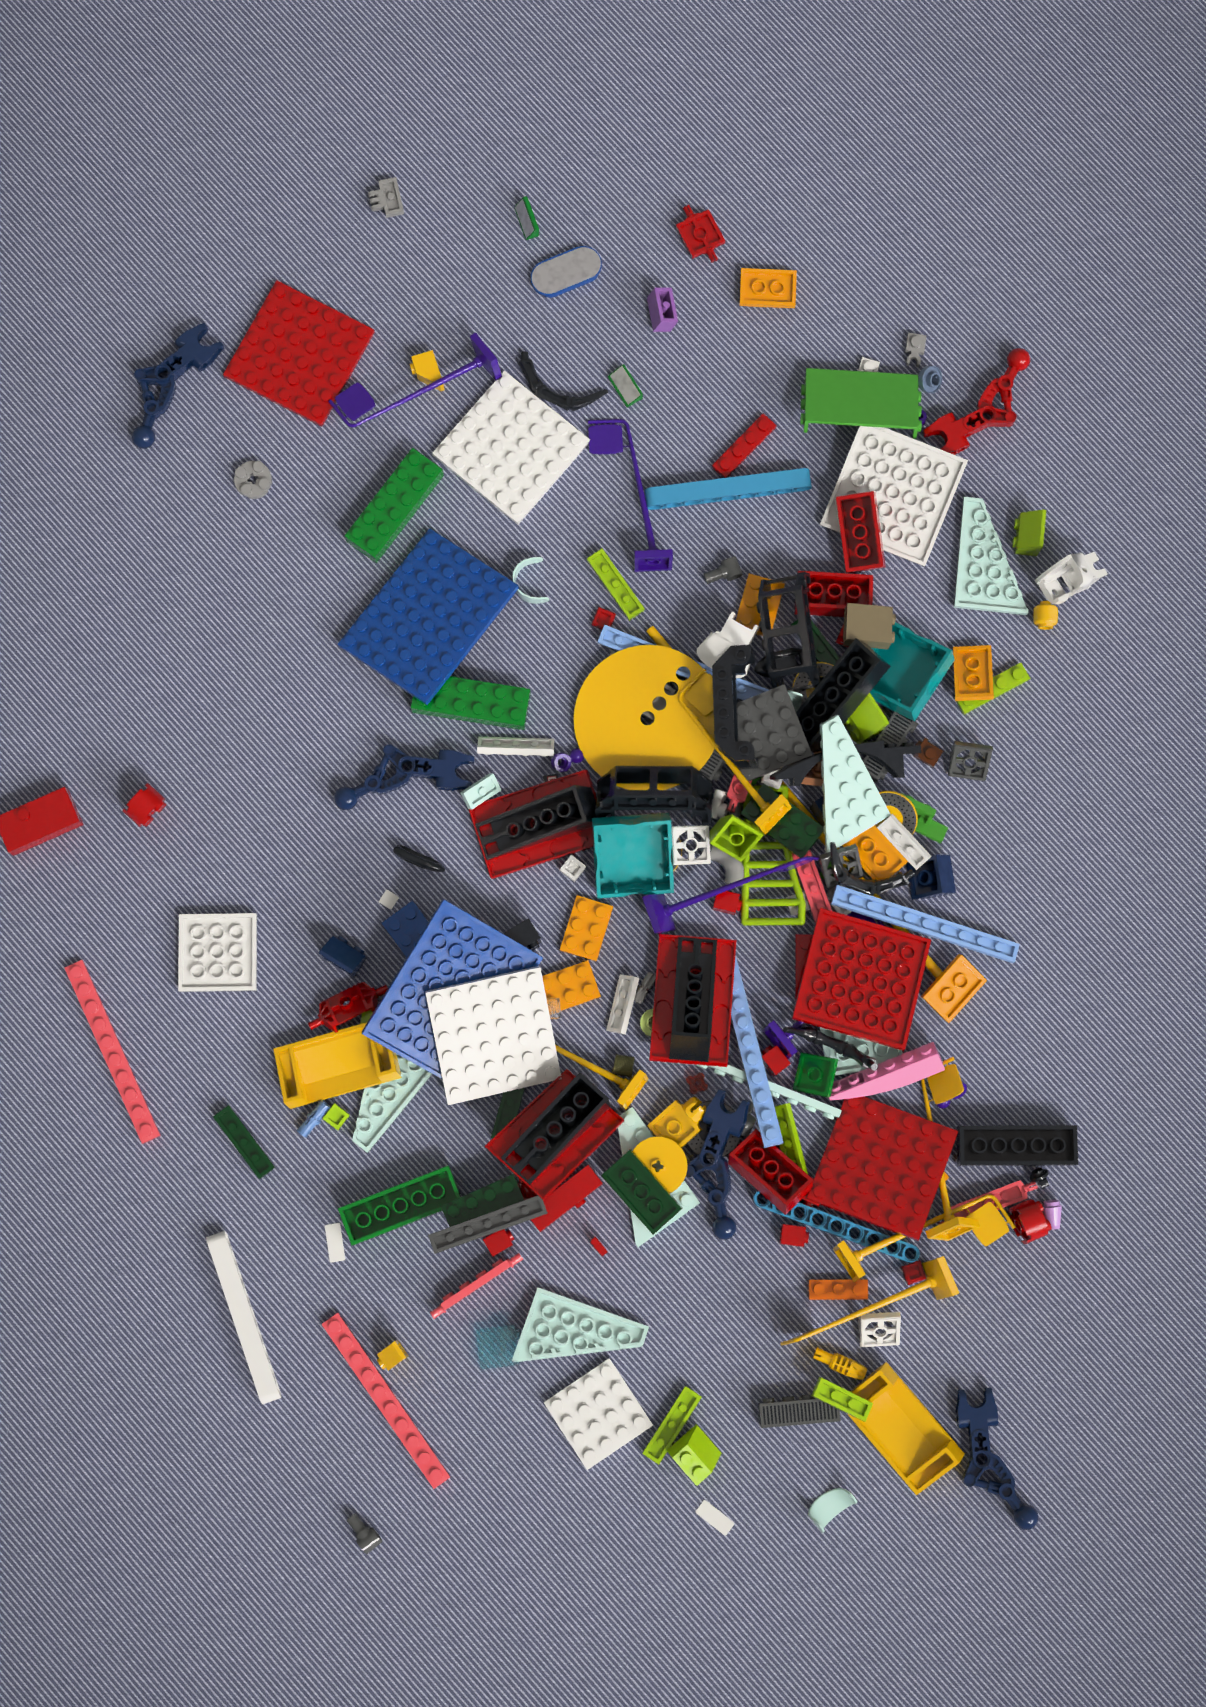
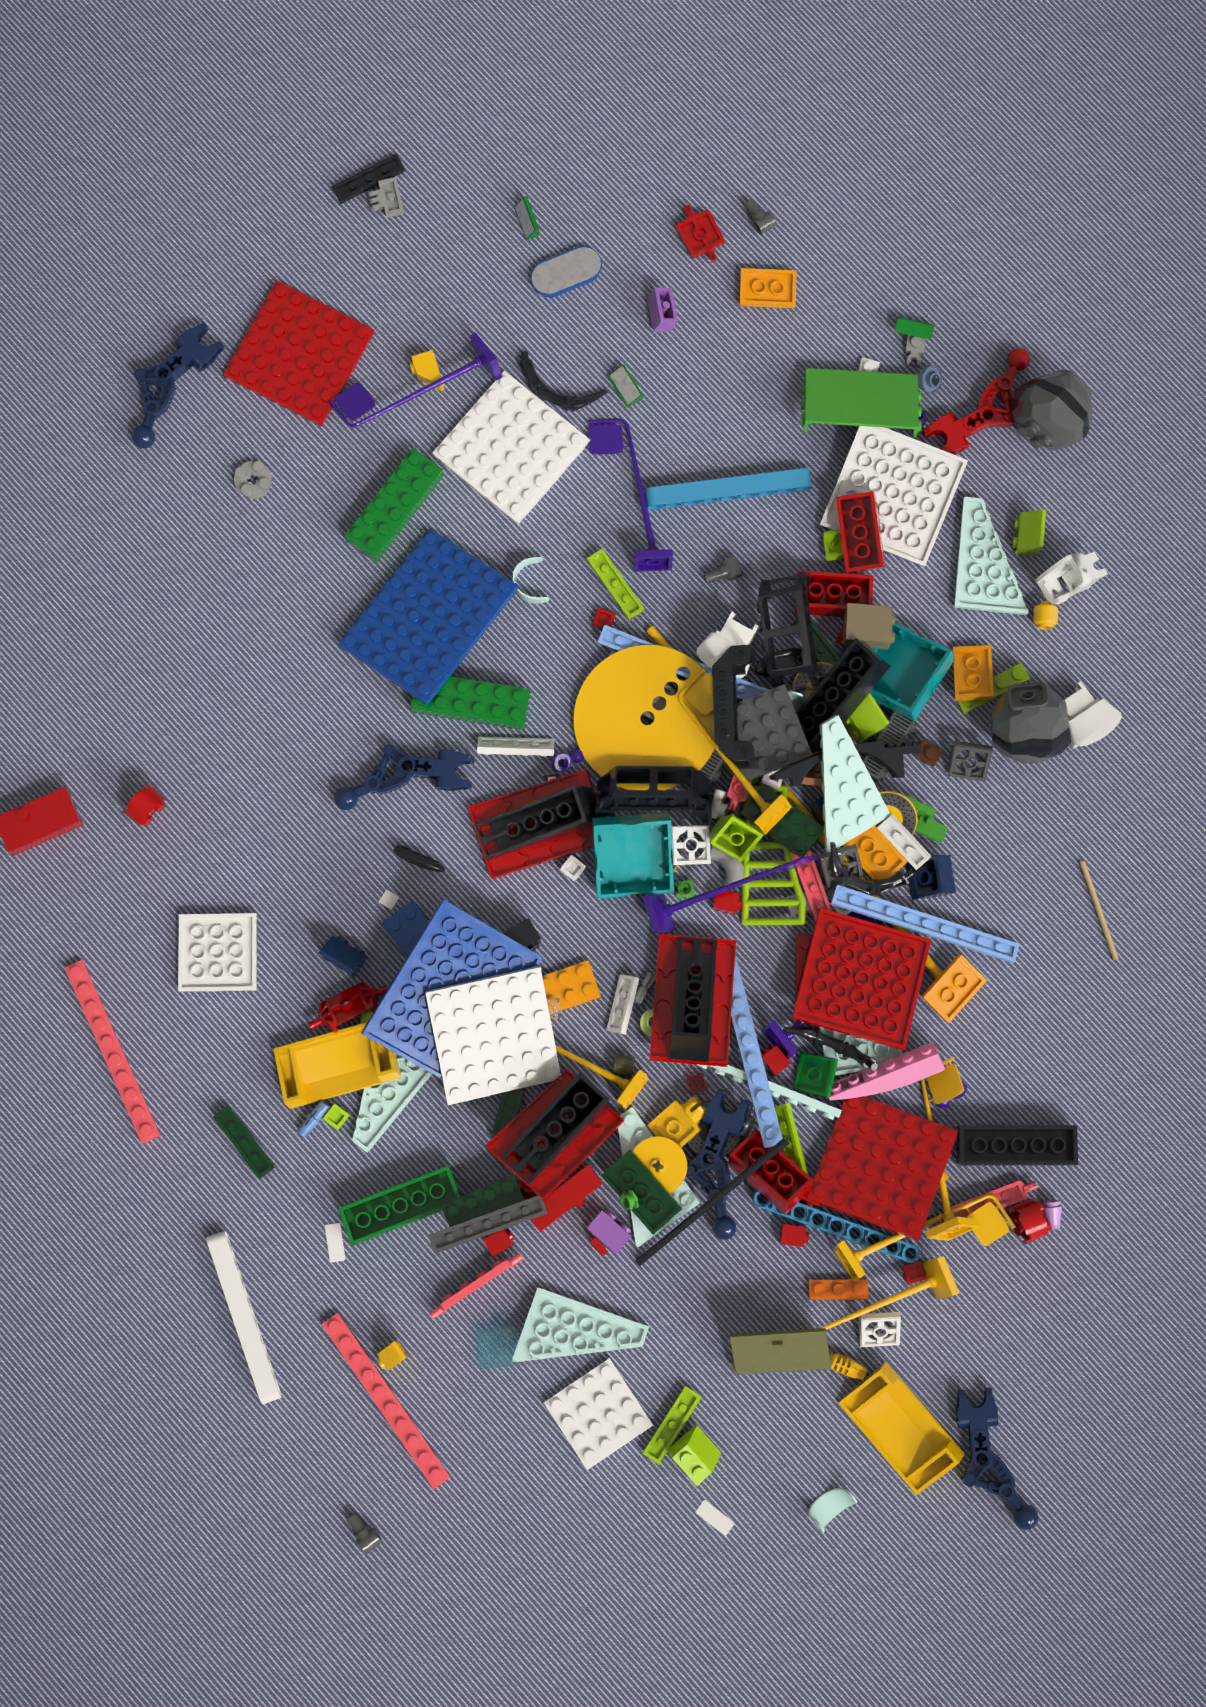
light aqua plate [460,773,501,810] -> none
light orange plate [560,895,613,962] -> none
red plate [712,413,777,478] -> none
light orange plate [736,573,785,636] -> none
dark grey brick [758,1394,841,1428] -> none
lime plate [811,1377,873,1422] -> none
black plate [1030,1168,1049,1189] -> none
none -> black tile [332,153,405,204]
none -> medium lavender brick [587,1210,632,1254]
none -> bright green plate [620,1190,639,1210]
none -> black piece [635,1137,789,1266]
none -> bright green plate [675,879,695,899]
none -> olive door [730,1328,832,1375]
none -> dark grey pin [744,198,777,235]
none -> lime bracket [823,530,844,561]
none -> green slope [895,317,934,339]
none -> dark grey rock [990,682,1070,763]
none -> dark grey rock [1011,370,1093,450]
none -> white piece [1065,681,1122,749]
none -> tan axle [1079,861,1119,960]

